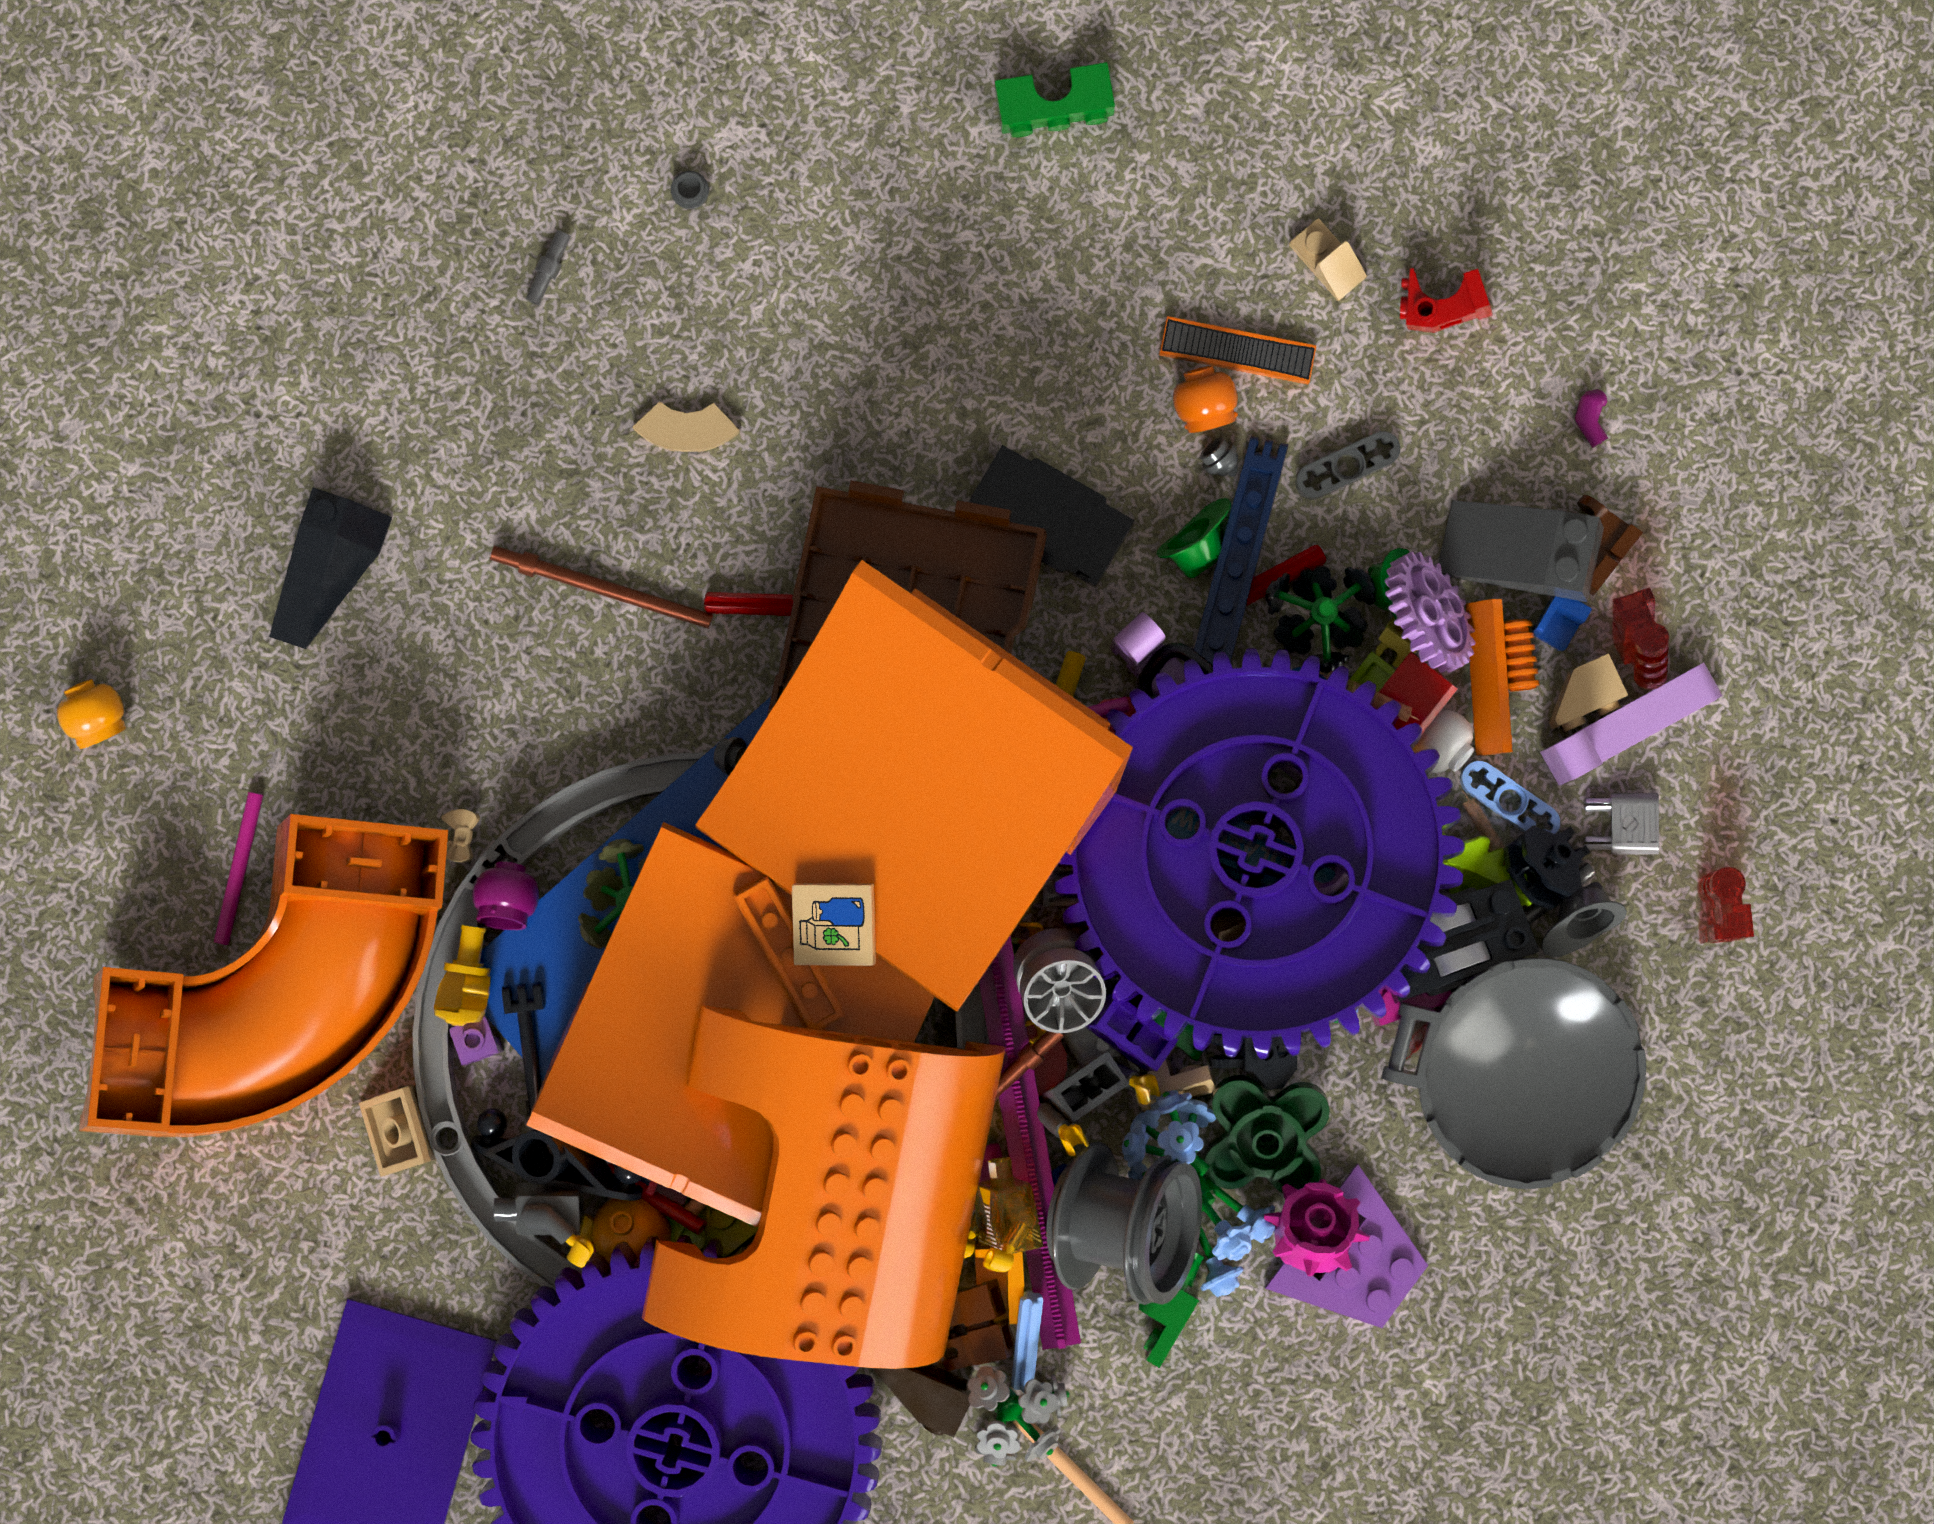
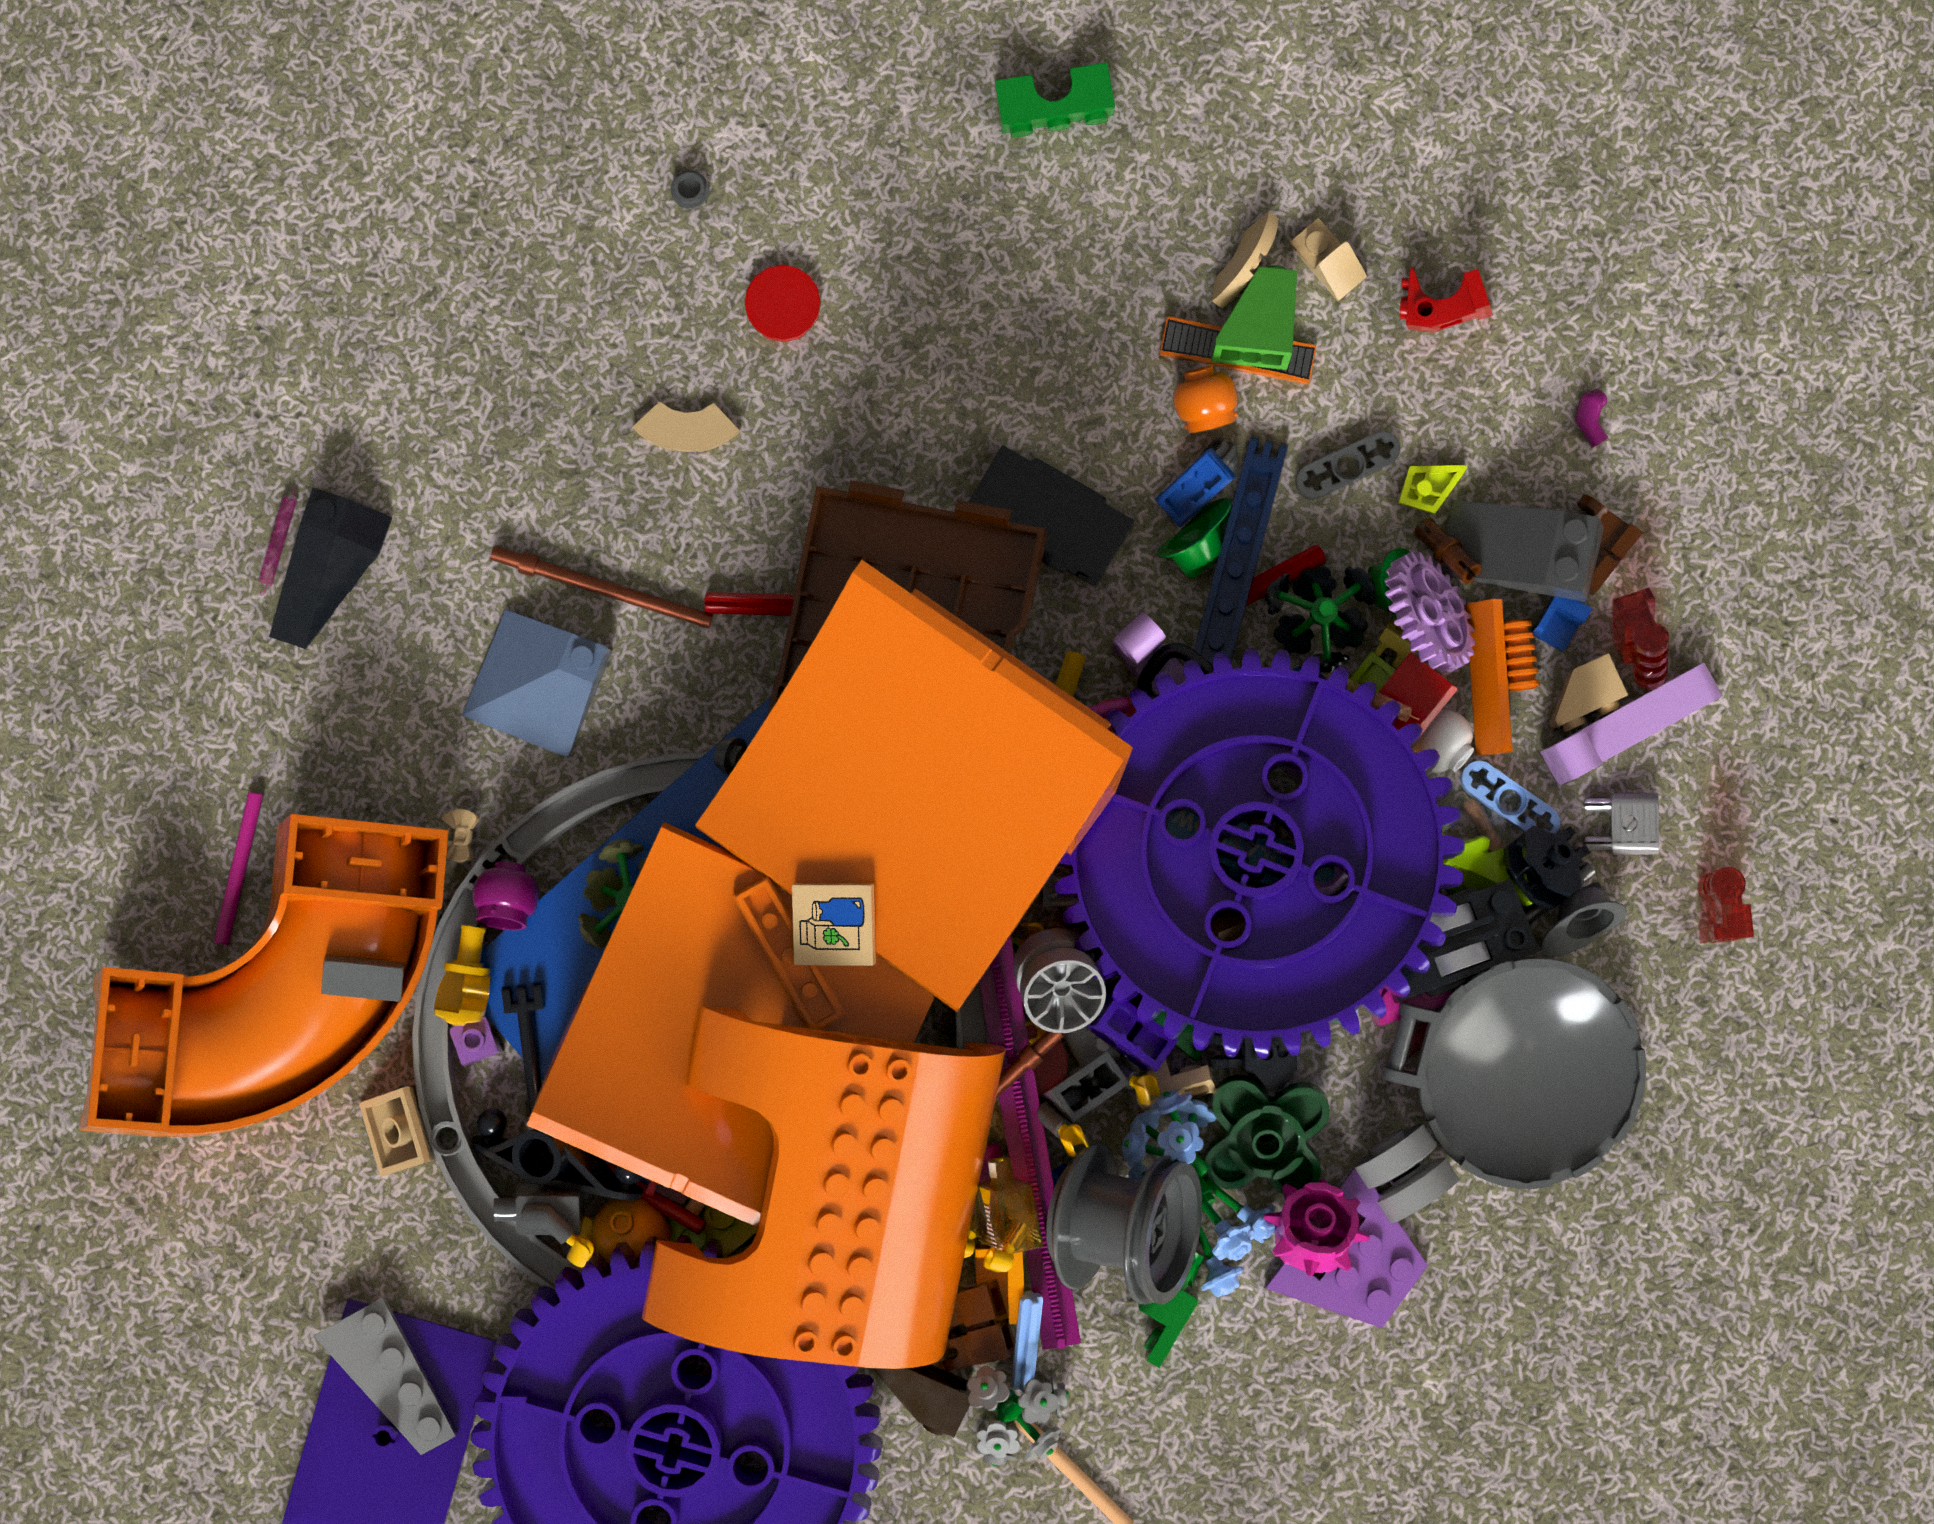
light orange piece [57,679,126,749] -> none
flat silver bar [525,230,571,305] -> none
none -> dark pink piece [258,487,297,596]
none -> light grey wing [314,1297,458,1455]
none -> dark grey slope [321,954,405,1002]
none -> sand blue slope [462,609,612,758]
none -> red tile [745,265,821,342]
none -> blue plate [1155,448,1237,528]
none -> bright green slope [1211,265,1297,370]
none -> tan tile [1212,211,1279,308]
none -> light grey wheel [1354,1123,1459,1223]
none -> neon yellow piece [1398,465,1467,515]
none -> reddish brown pin [1414,518,1482,584]

